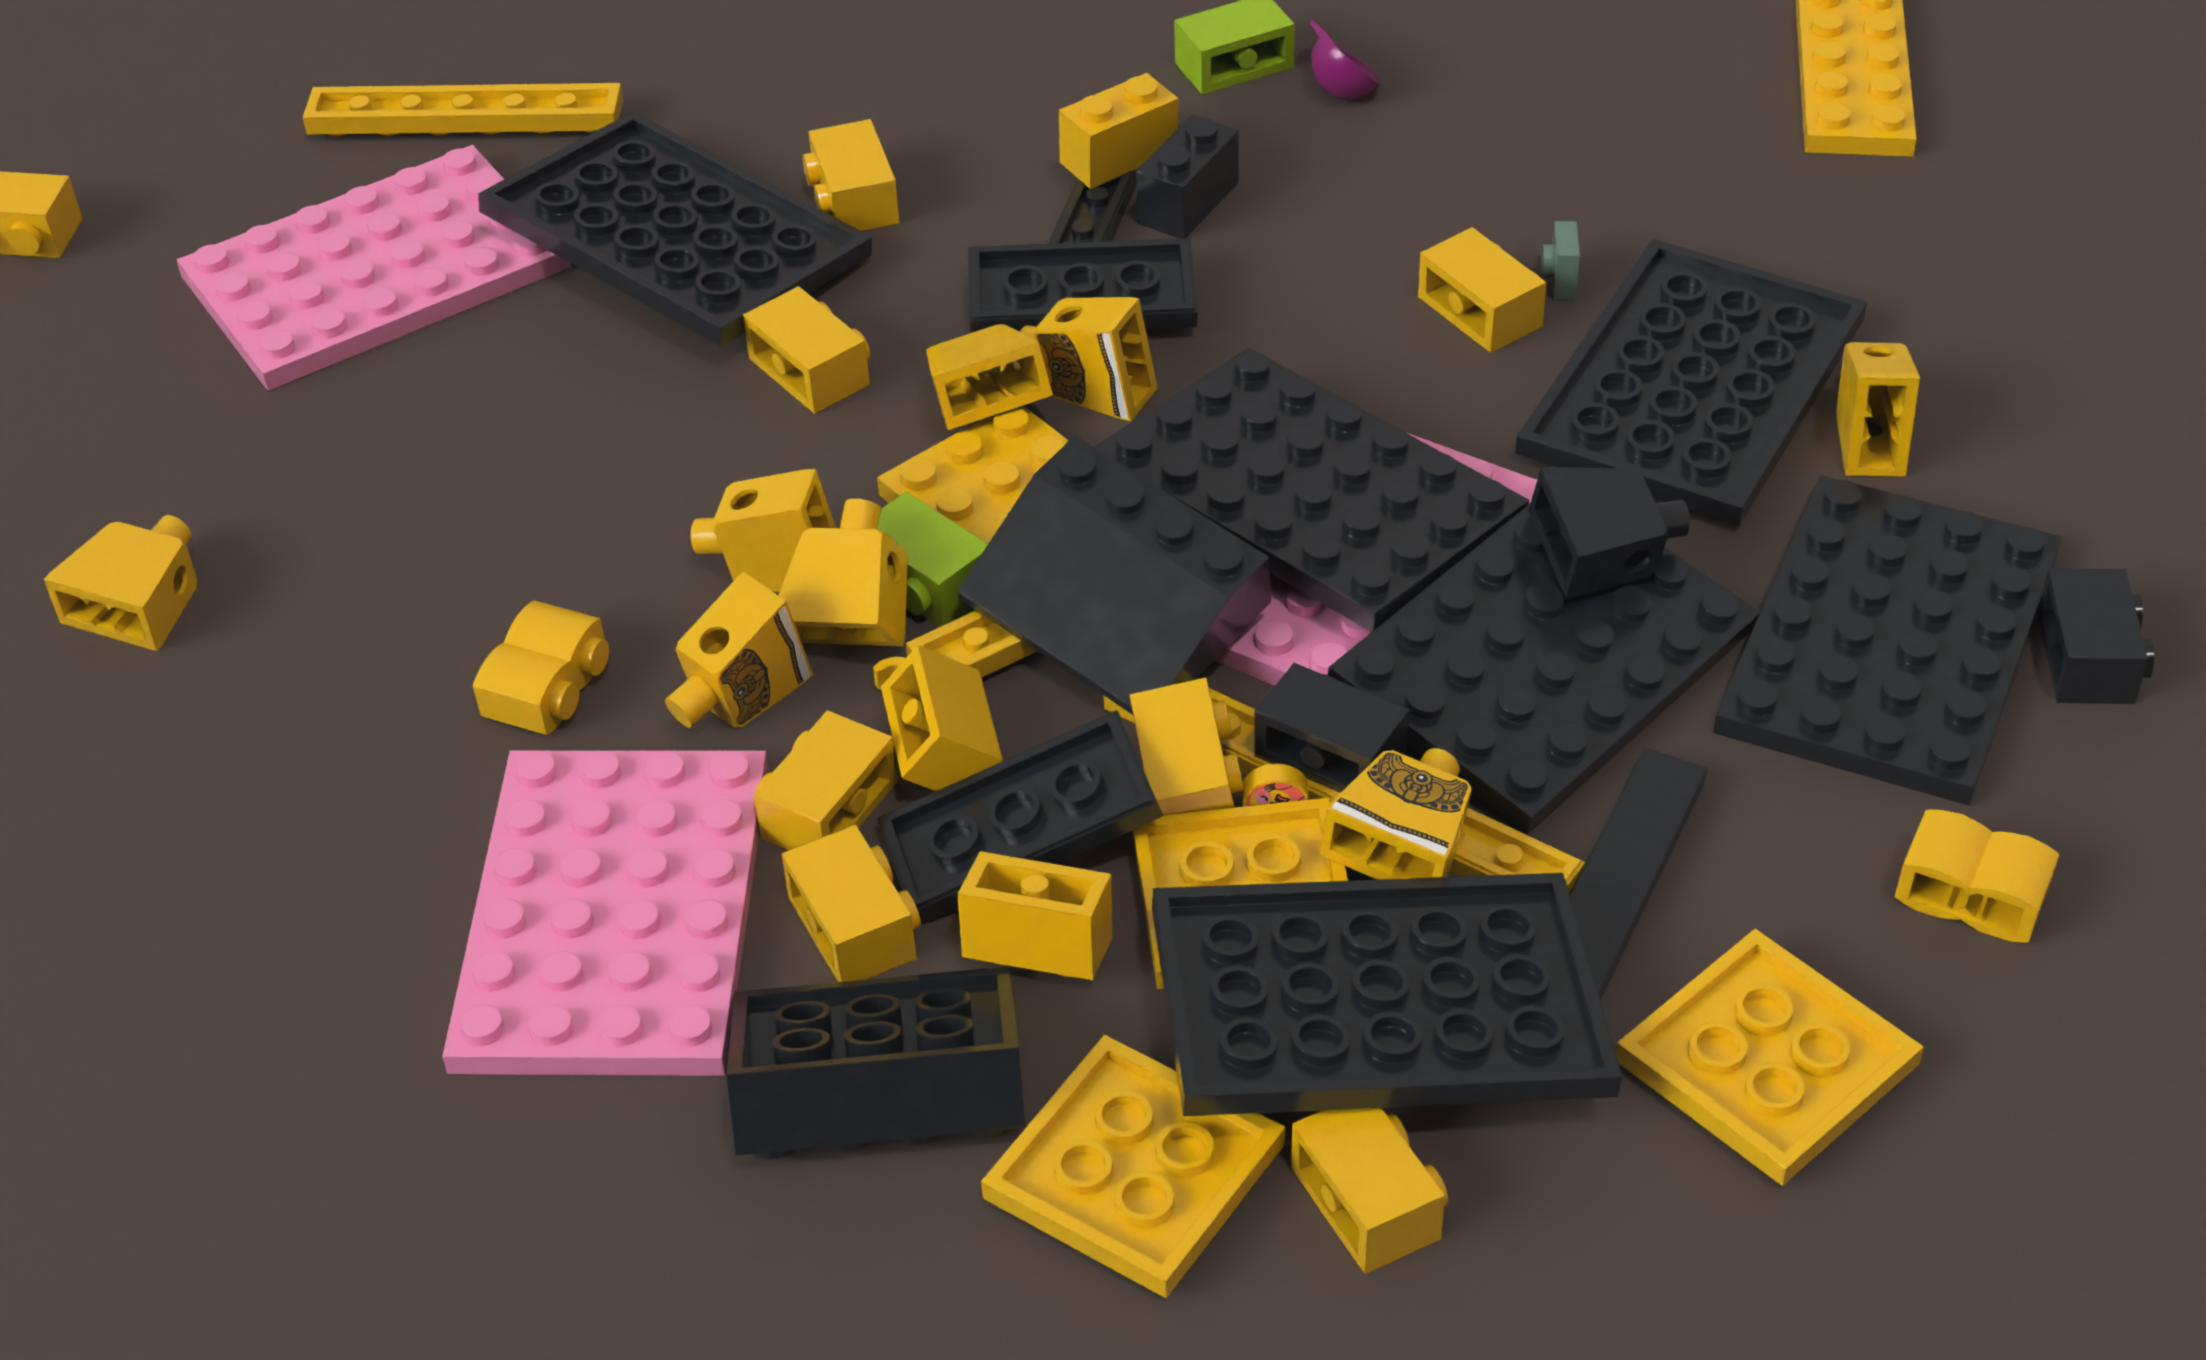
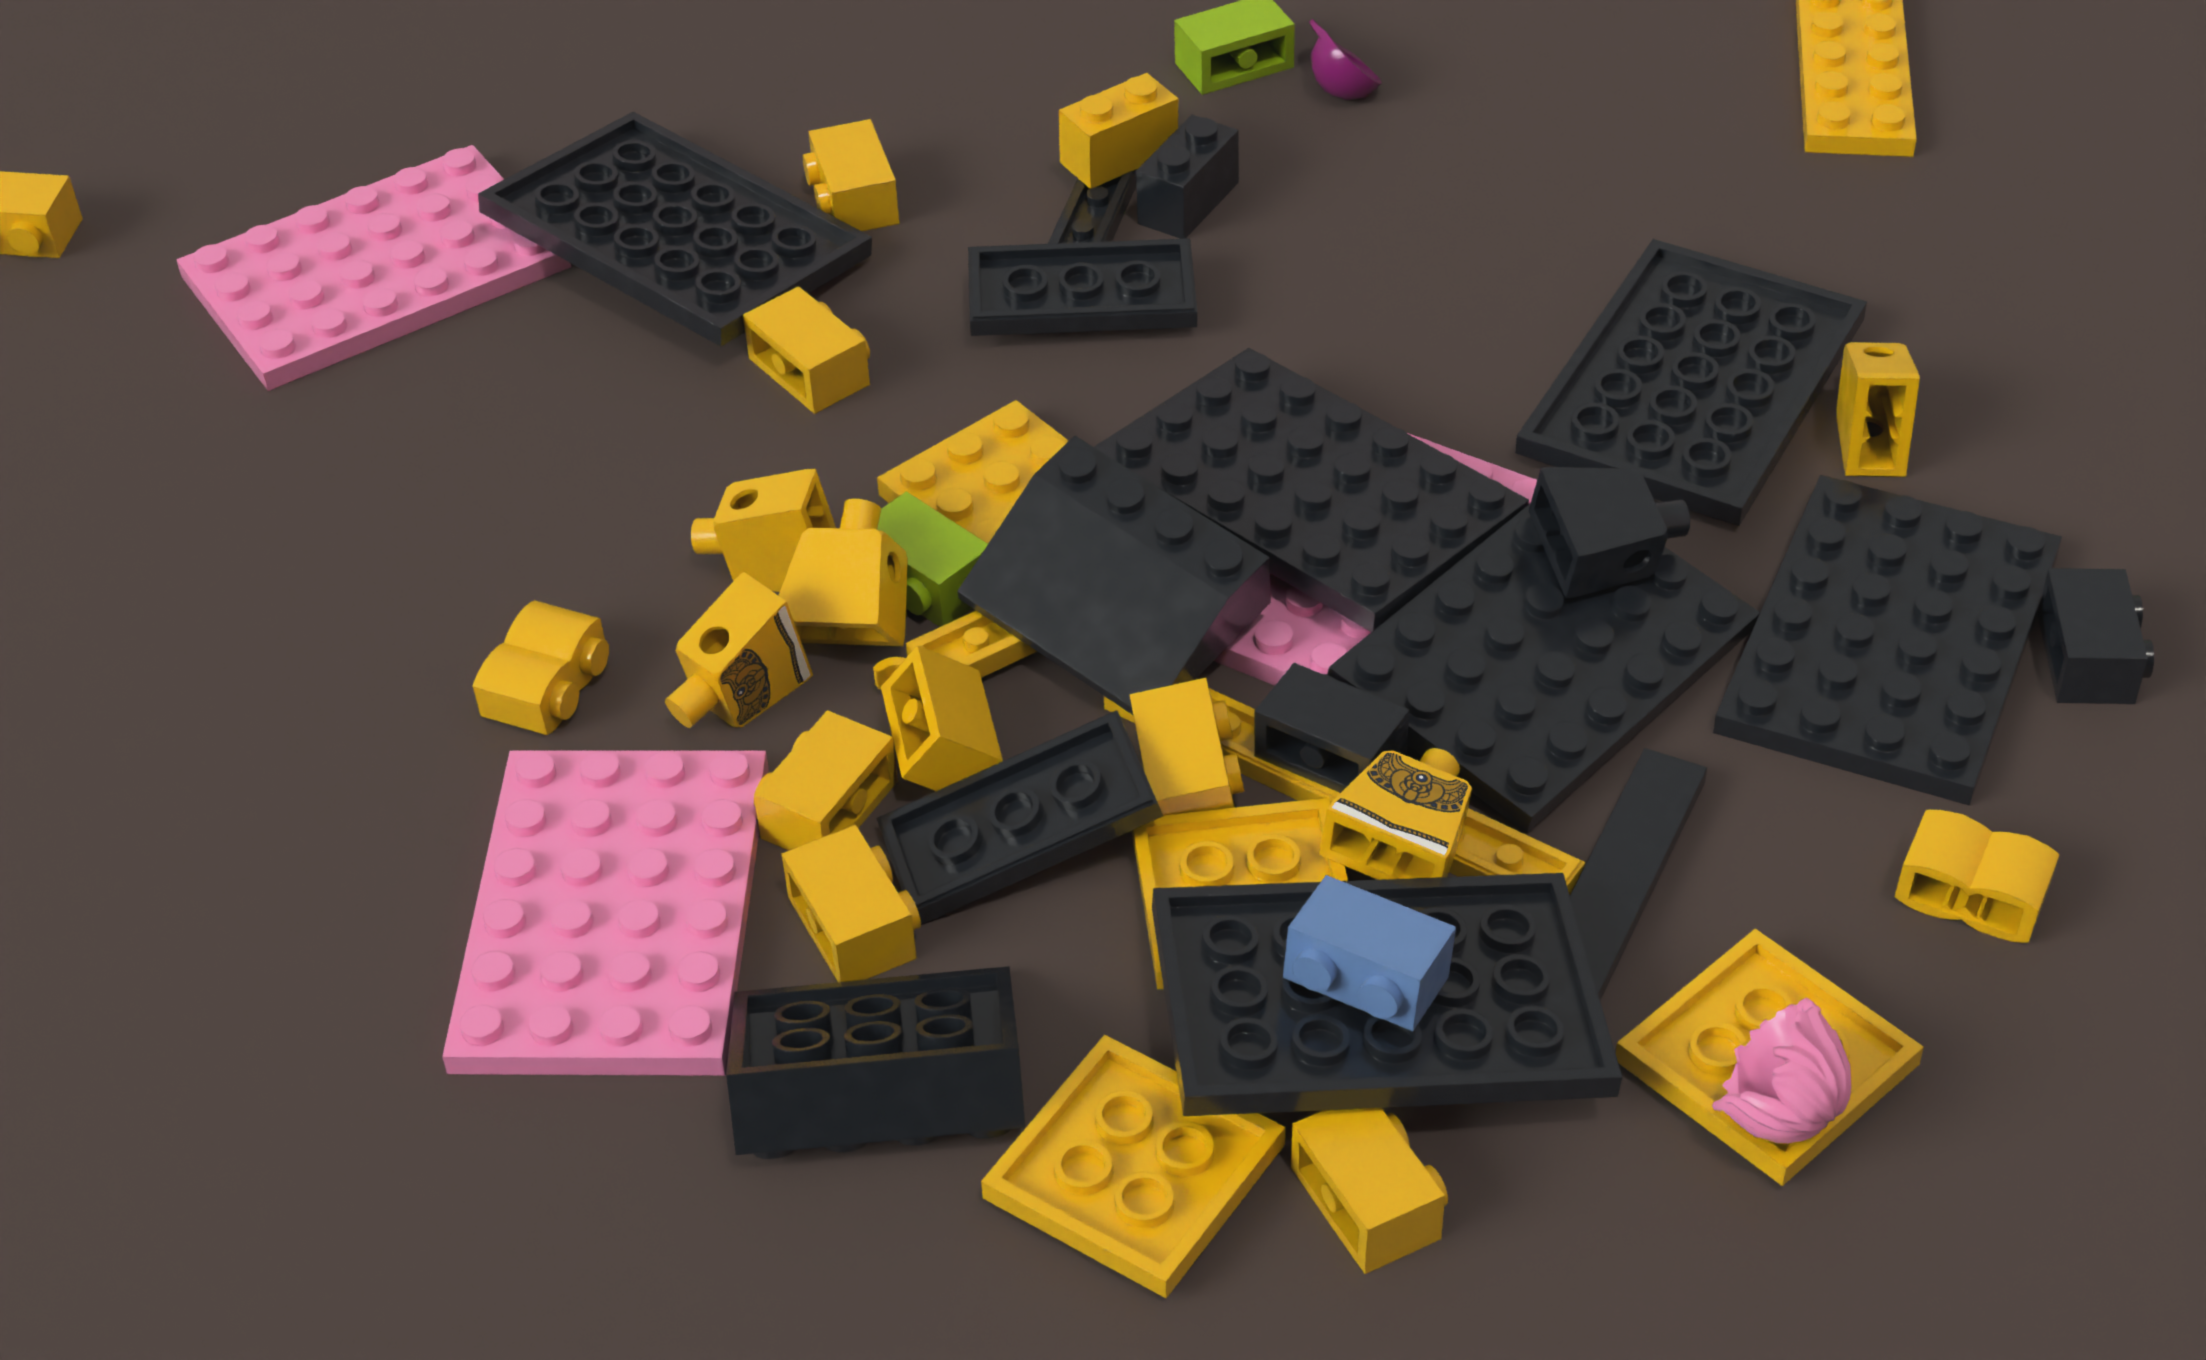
yellow torso [44,515,197,651] -> none
yellow plate [303,83,623,137] -> none
yellow torso [926,324,1053,430] -> none
yellow brick [958,851,1113,981] -> none
yellow torso [1020,297,1158,422] -> none
yellow tile [1242,764,1309,807] -> none
yellow brick [1418,227,1547,353] -> none
sand green plate [1541,221,1580,301] -> none
none -> medium blue brick [1283,875,1456,1031]
none -> bright pink hair [1712,998,1851,1143]

